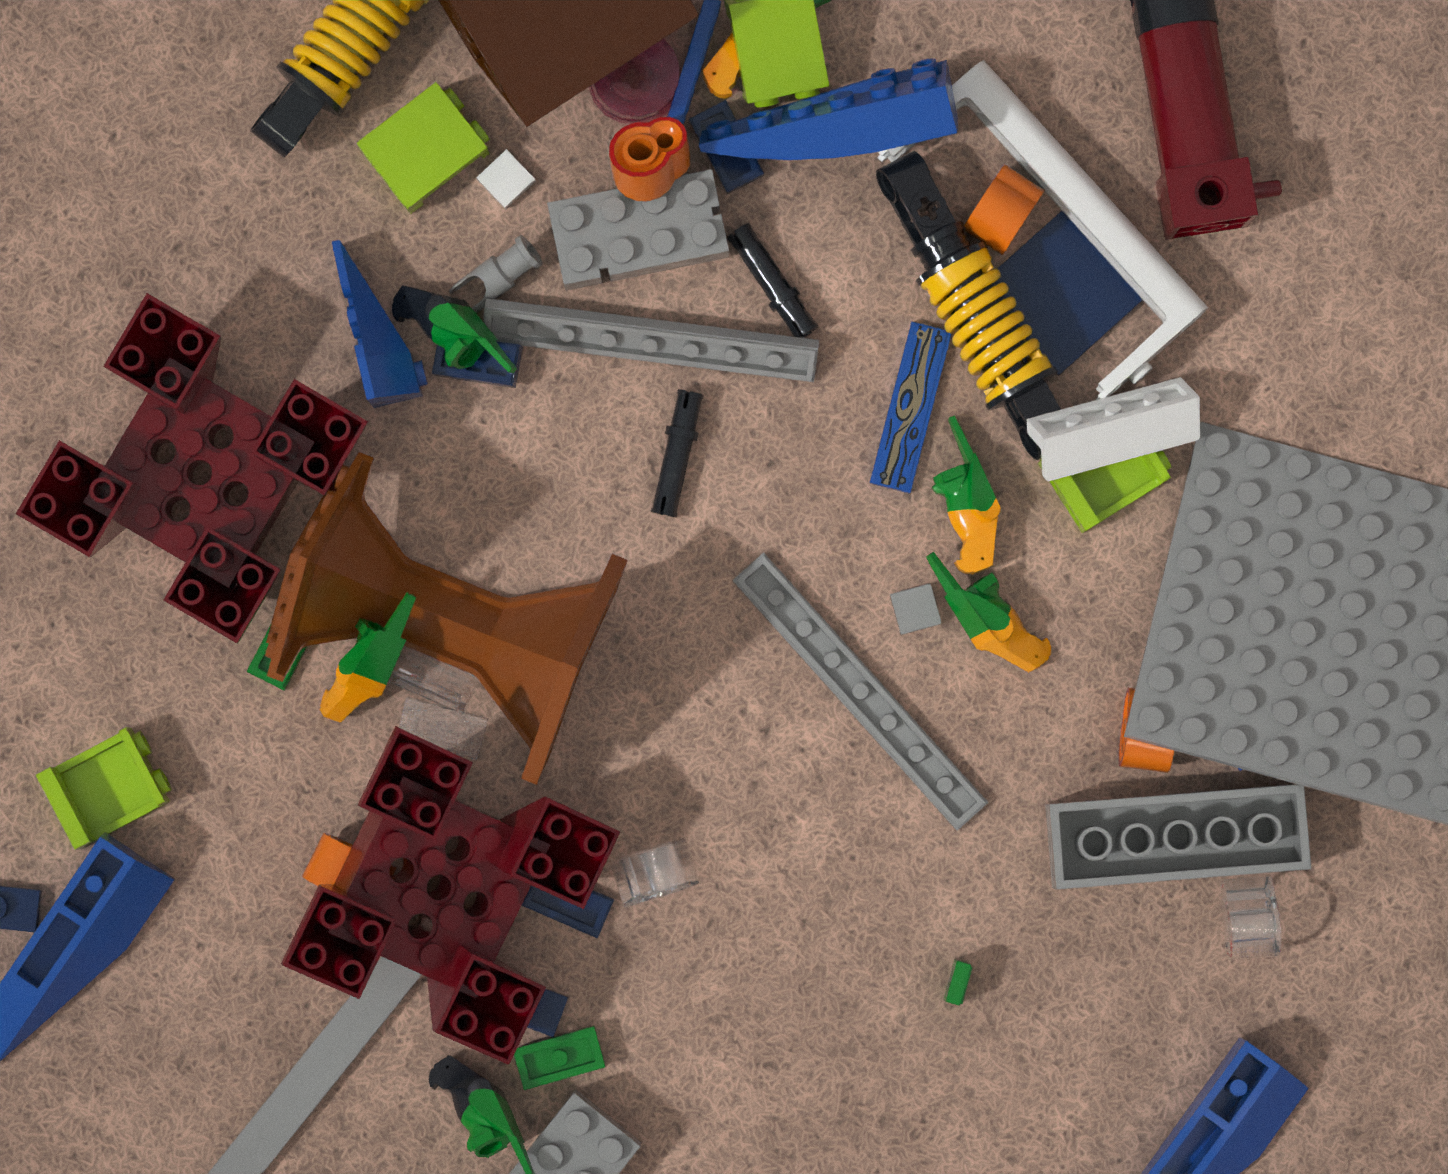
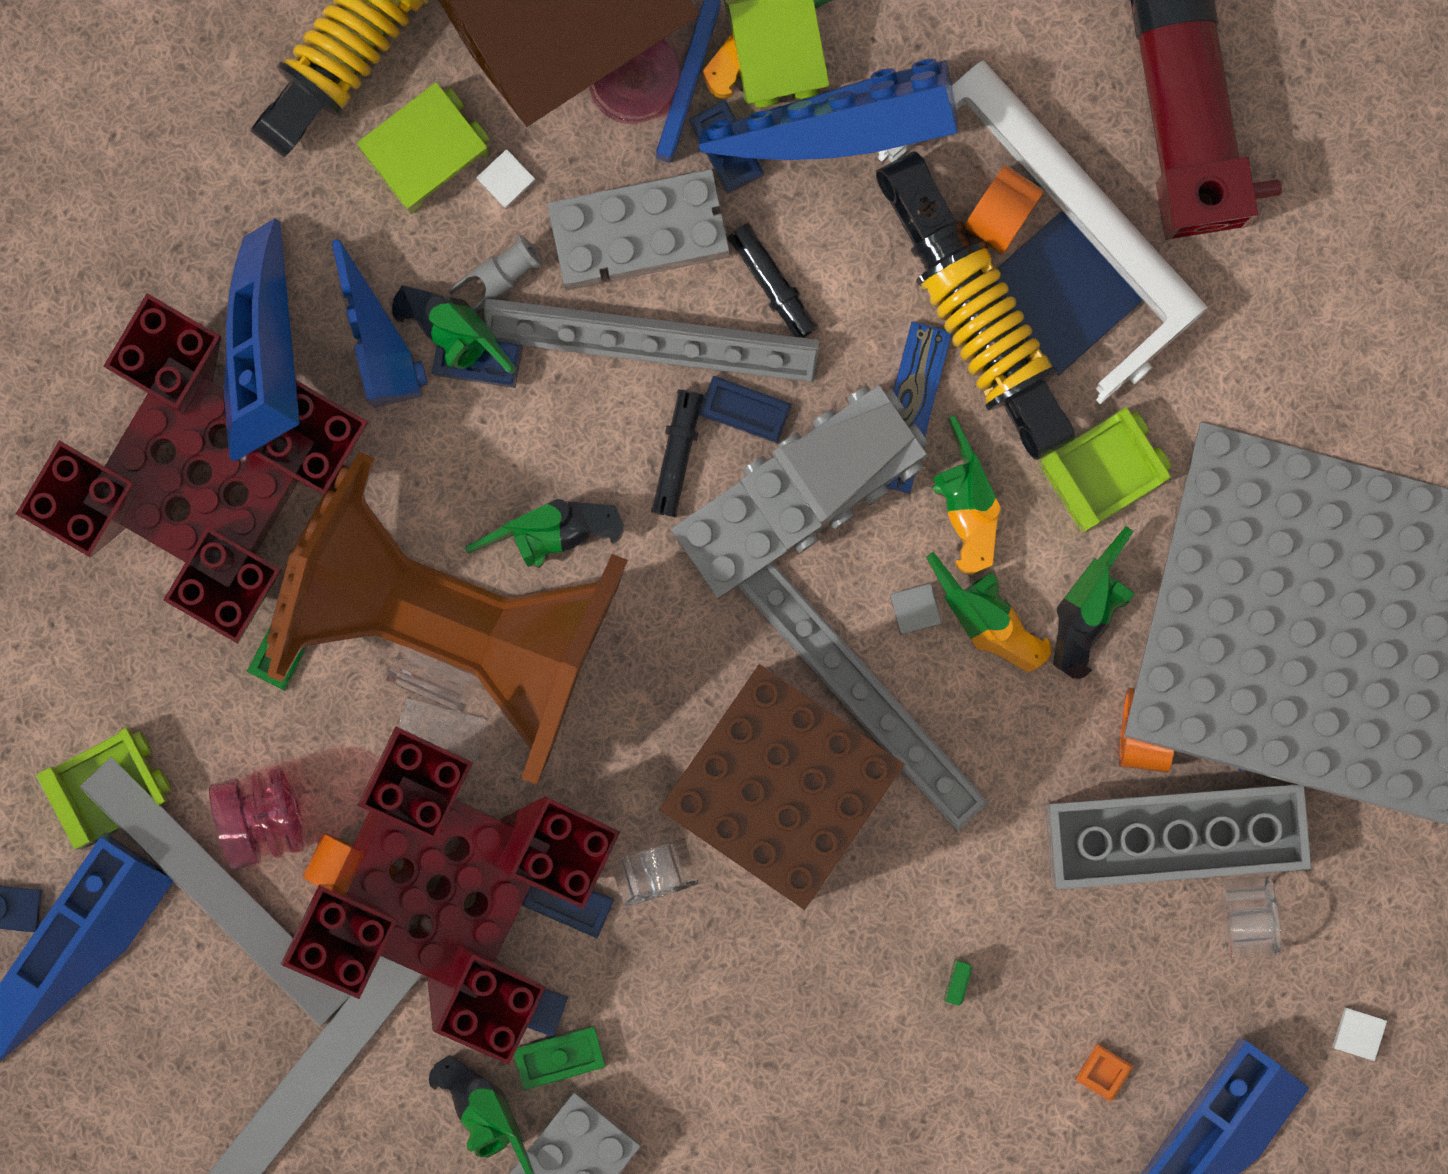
green animal [319,592,416,723] -> none
orange piece [609,117,691,201] -> none
white panel [1027,377,1200,481] -> none
none -> light grey tile [80,757,351,1027]
none -> clear pink wheel [209,766,304,871]
none -> blue wedge [224,218,300,461]
none -> animal [465,499,624,568]
none -> reddish brown container [659,664,905,910]
none -> light grey wedge [671,385,929,599]
none -> dark blue tile [699,376,792,444]
none -> animal [1053,526,1135,679]
none -> orange tile [1075,1043,1133,1102]
none -> white tile [1332,1007,1387,1061]

